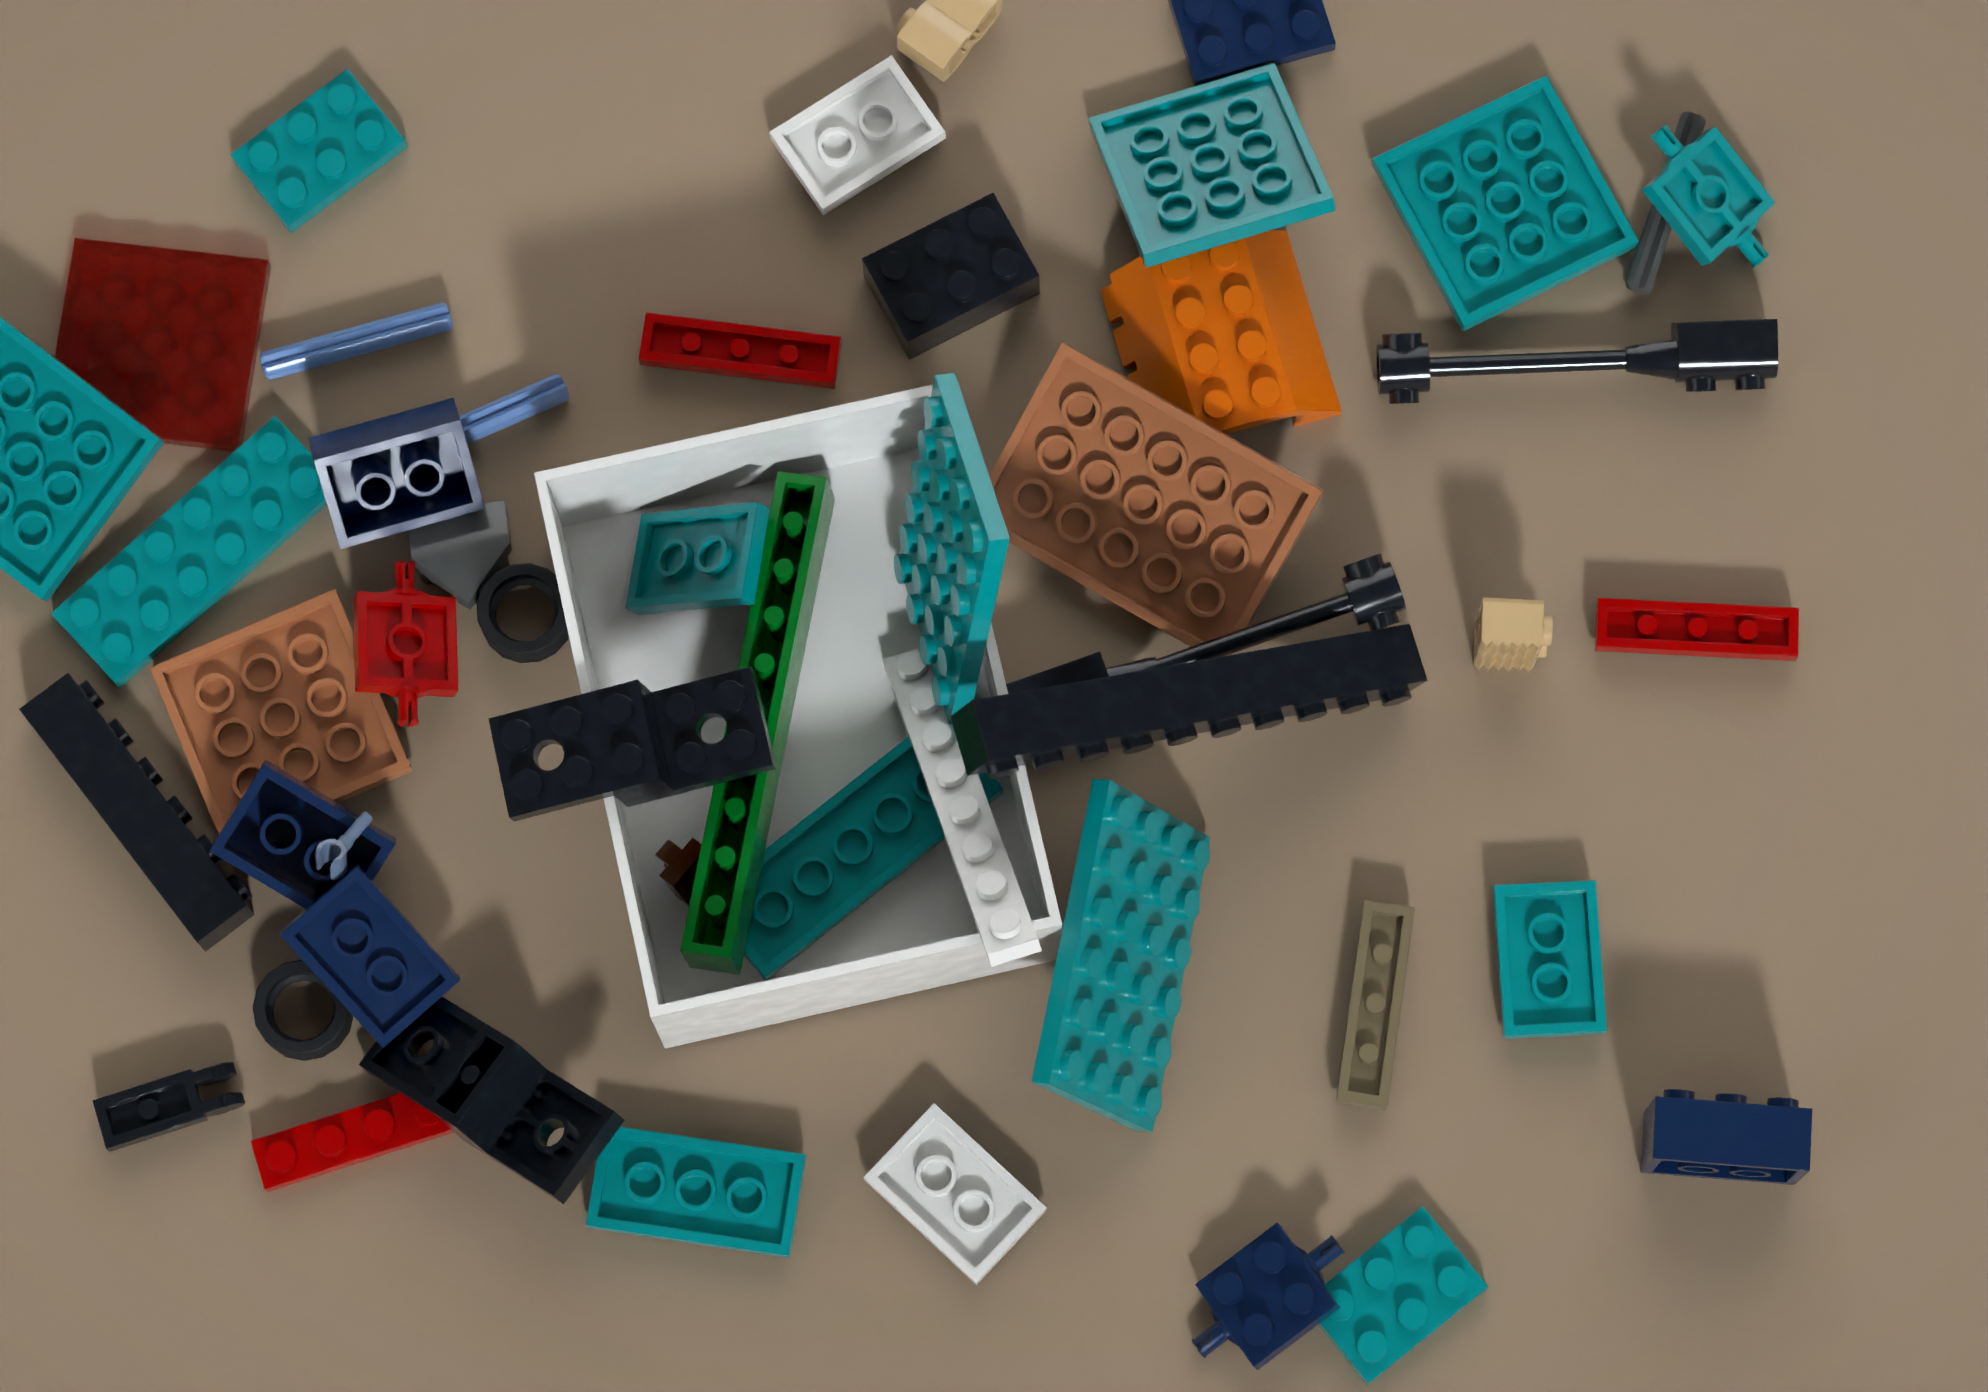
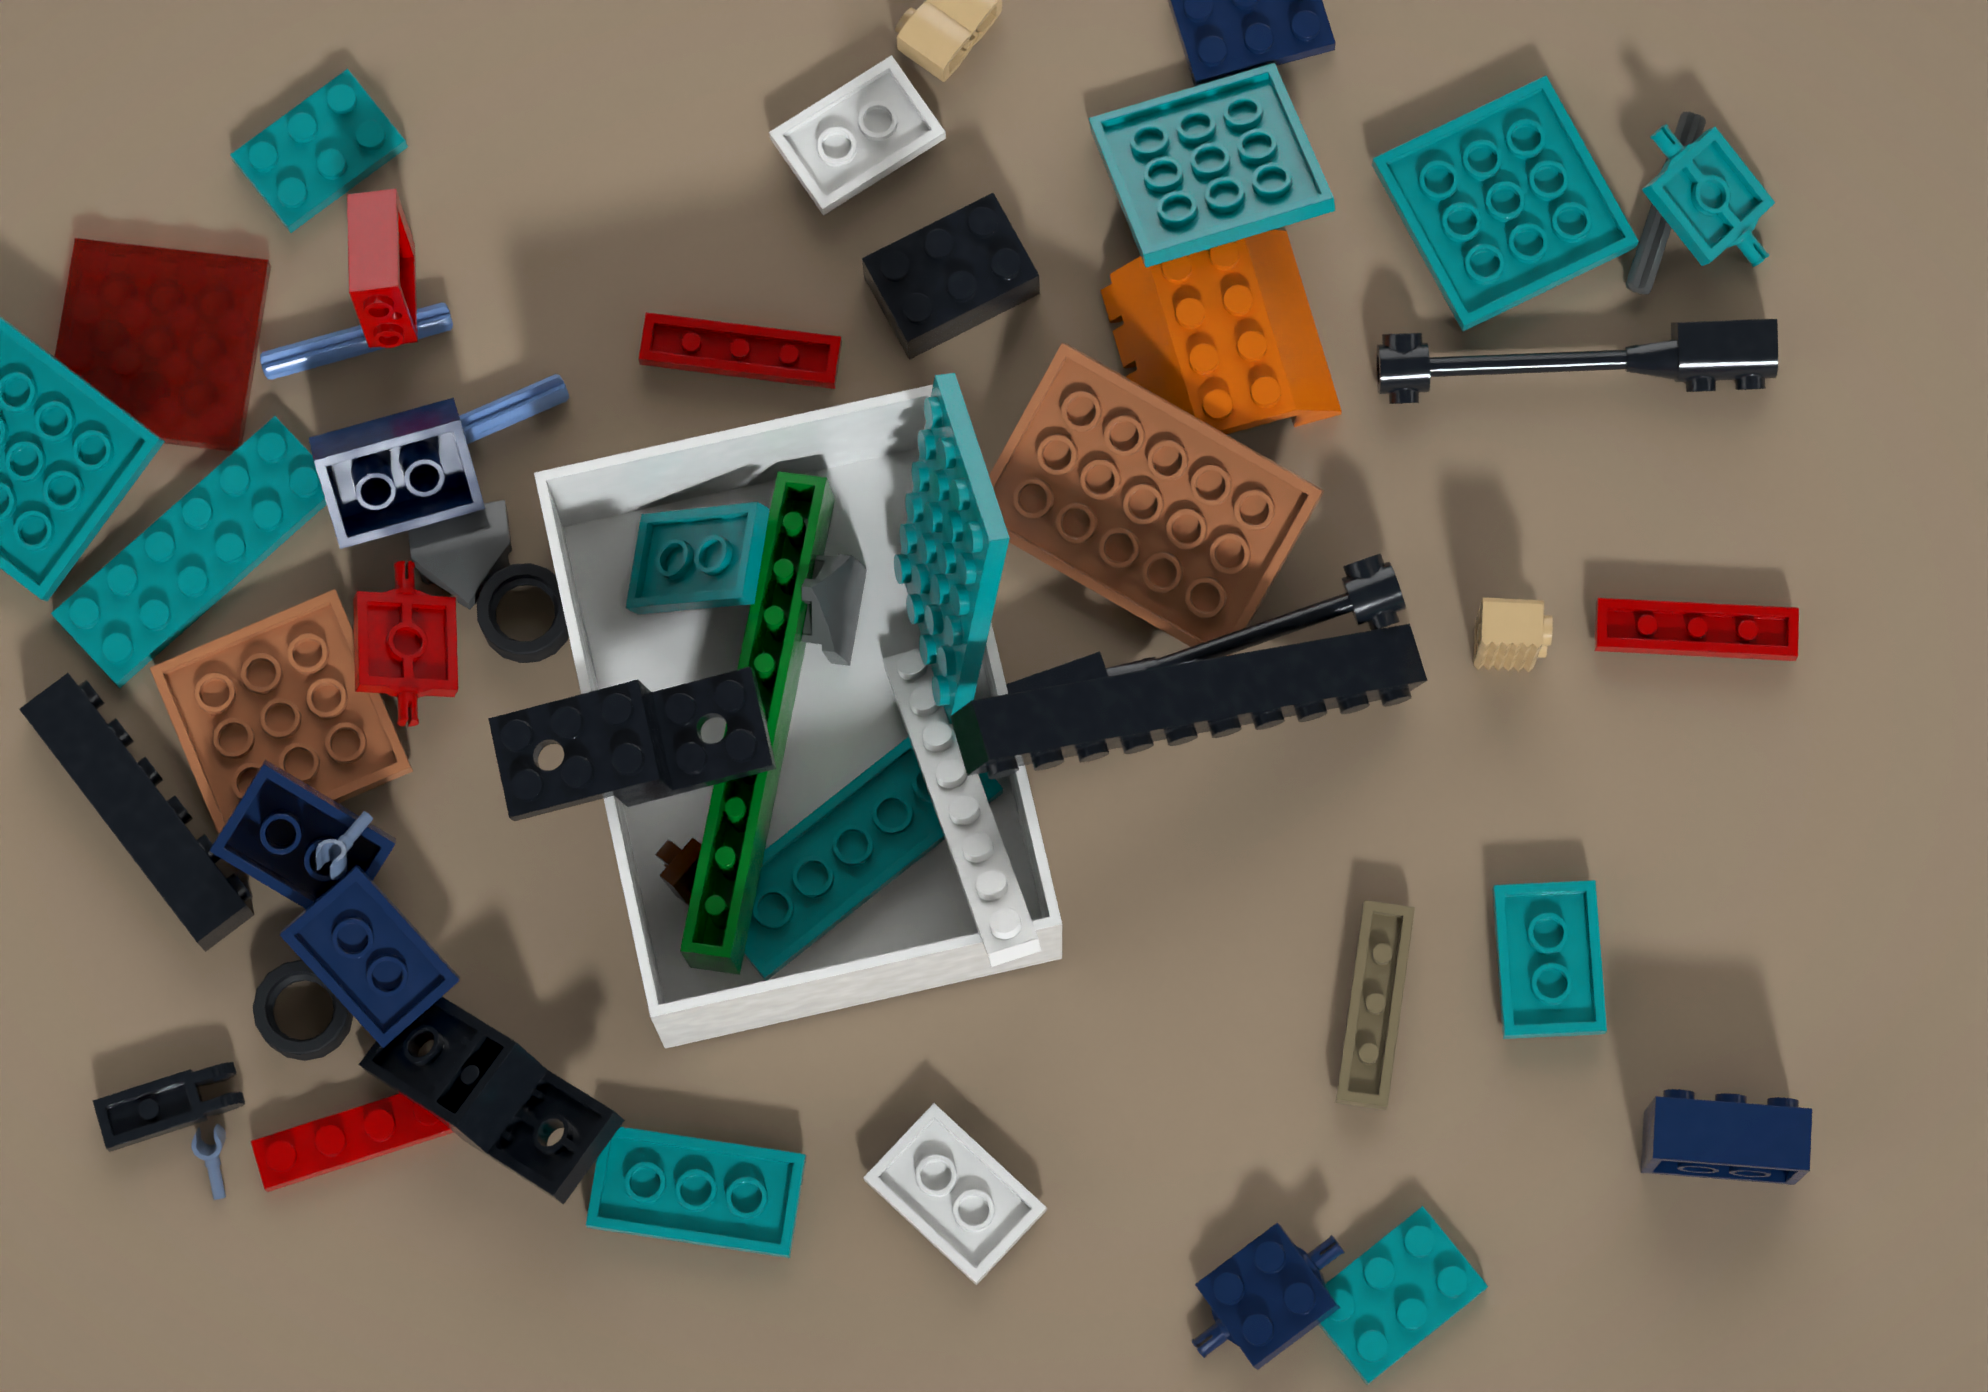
teal plate [1032,779,1210,1132] -> none
none -> sand blue hand [191,1124,226,1200]
none -> window [347,188,418,348]
none -> dark grey slope [802,554,867,666]

